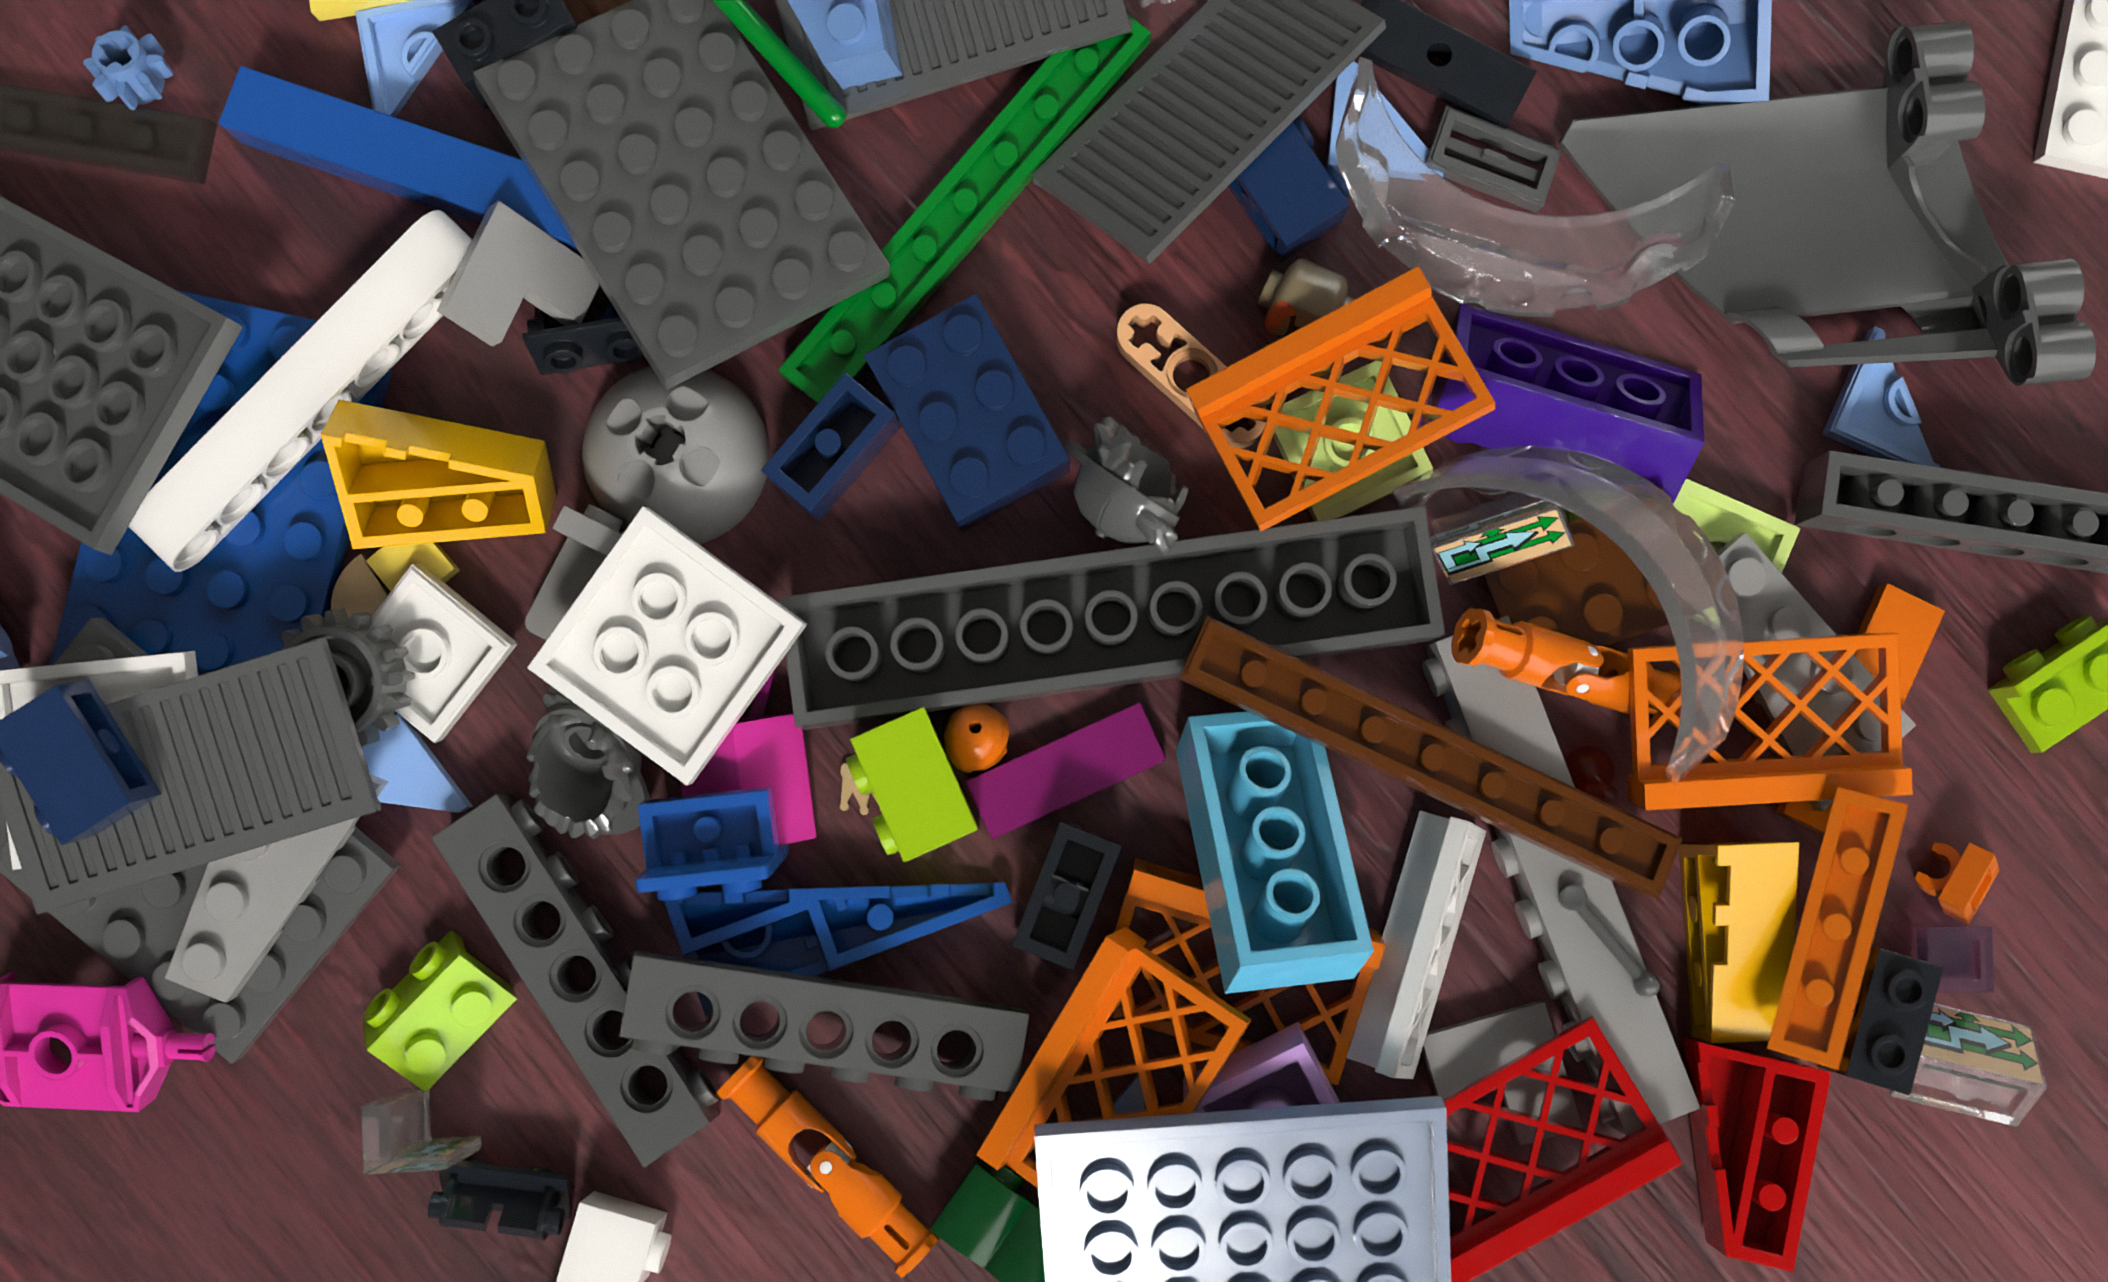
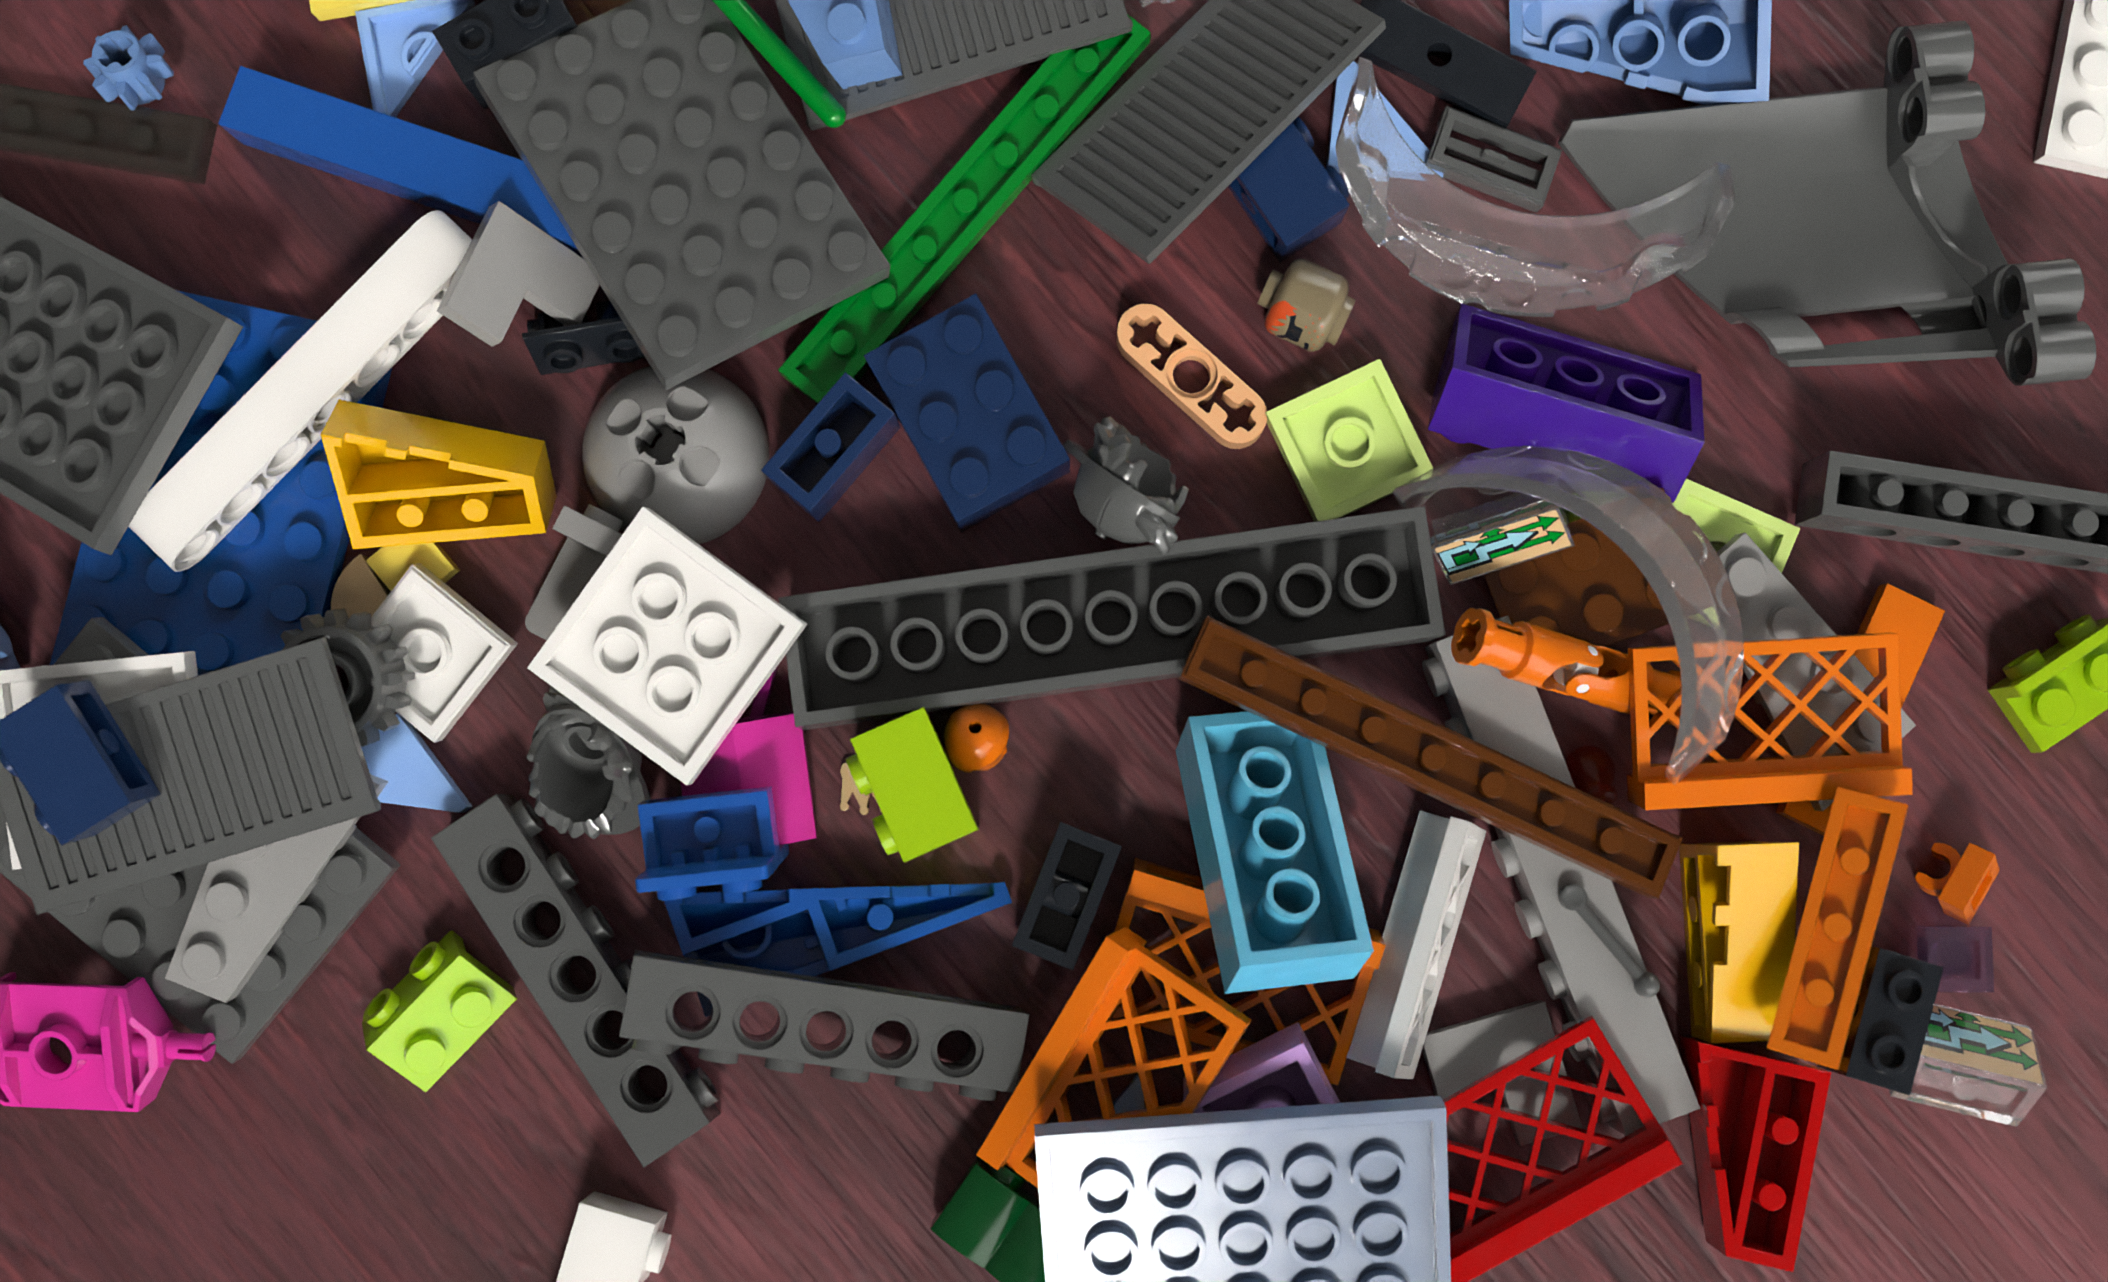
clear panel [361,1088,481,1175] -> none
black hinge [428,1159,572,1240] -> none
orange piece [716,1056,940,1278] -> none
magenta tile [966,702,1166,840] -> none
orange fence [1186,266,1495,532] -> none
light blue tile [1822,326,1941,468] -> none

